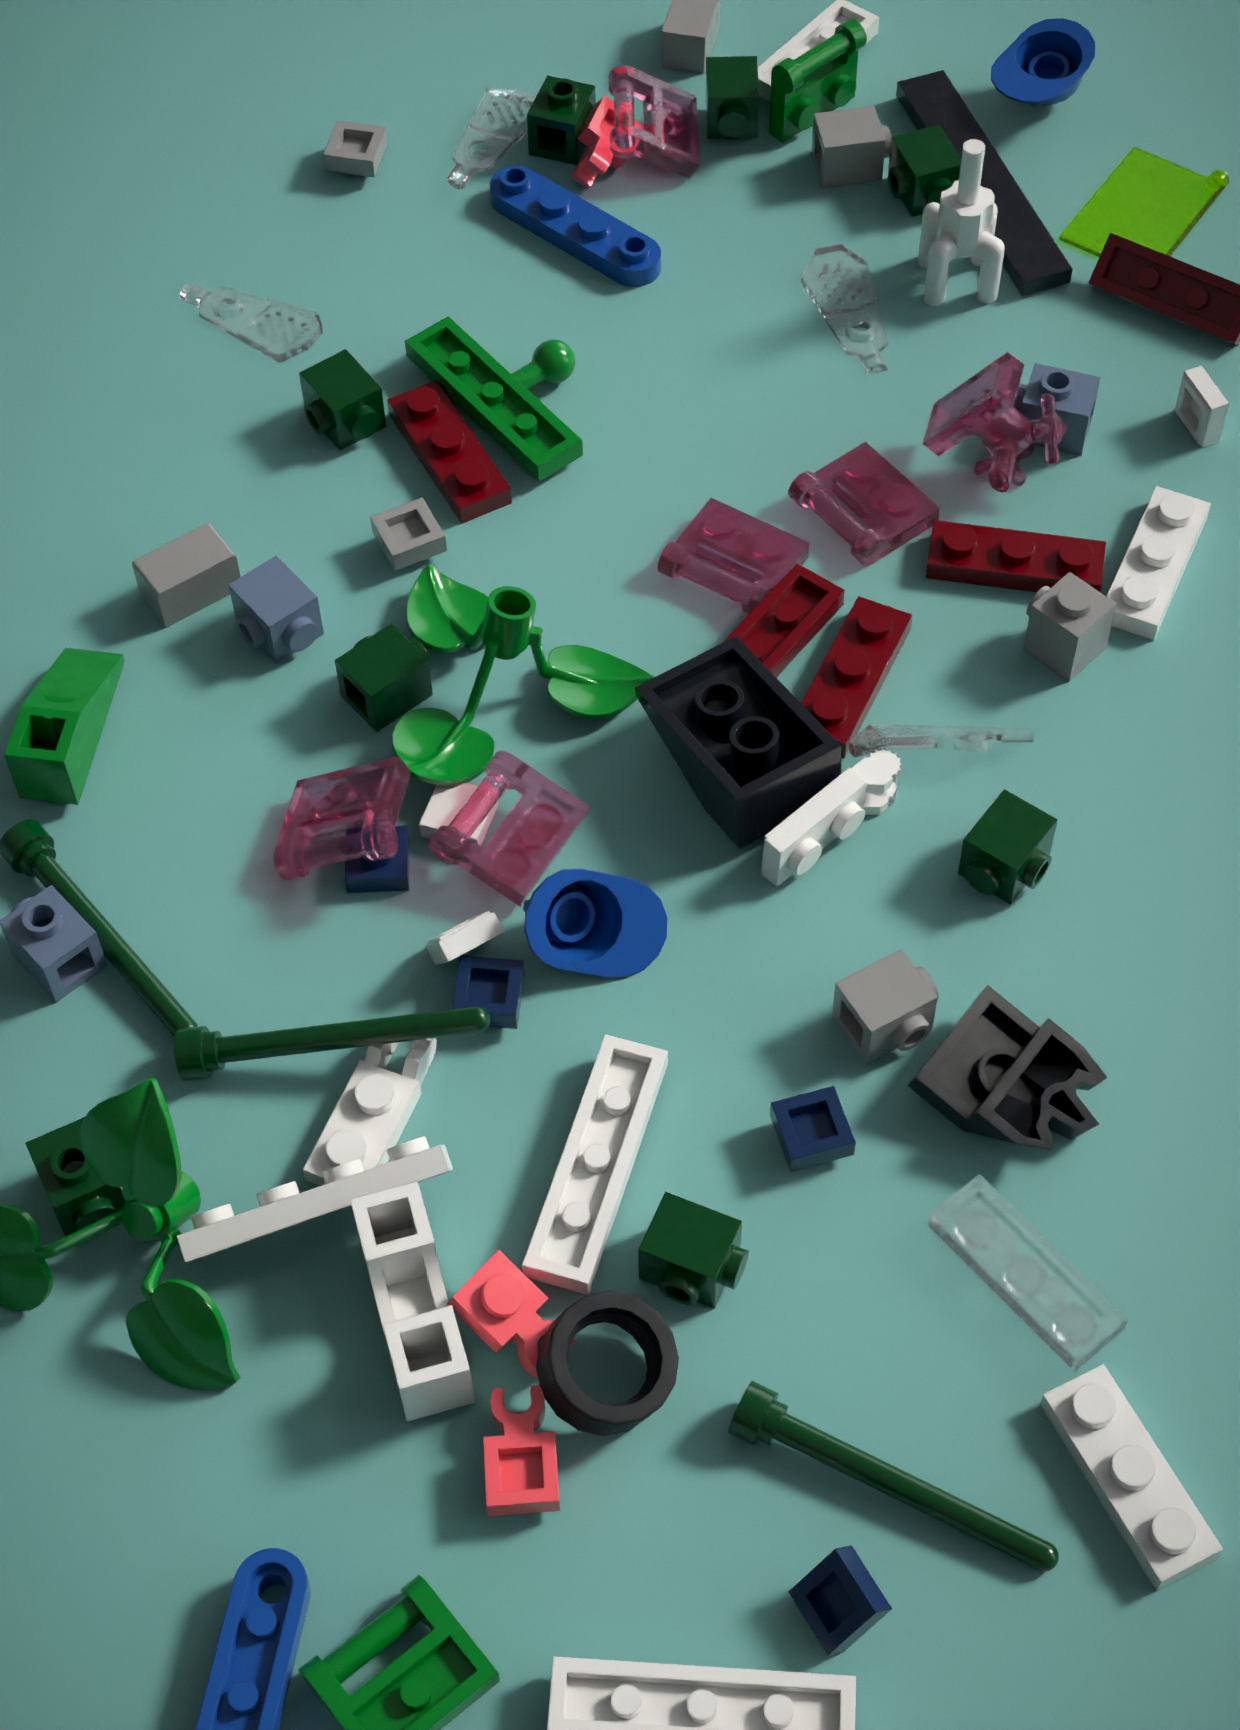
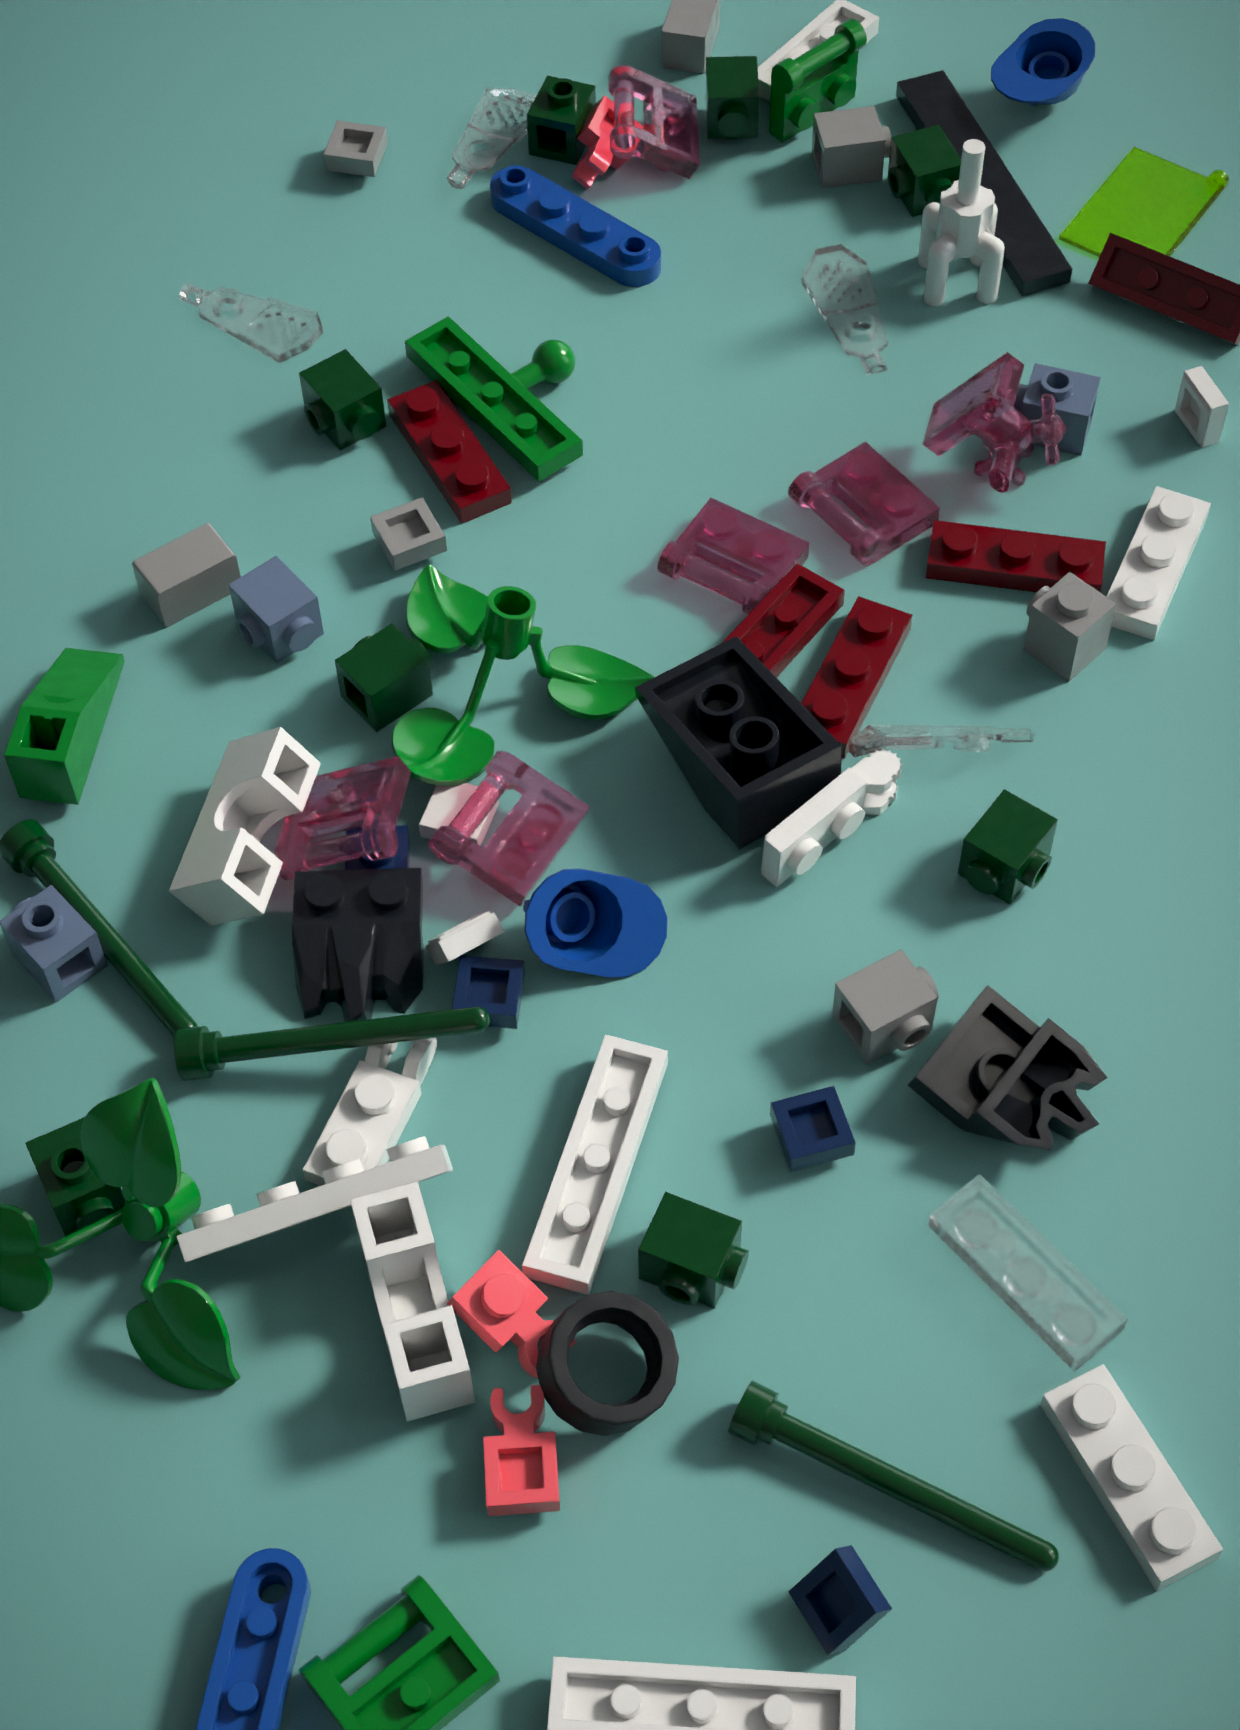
none -> white arch [169,727,321,926]
none -> black plate [292,868,424,1022]

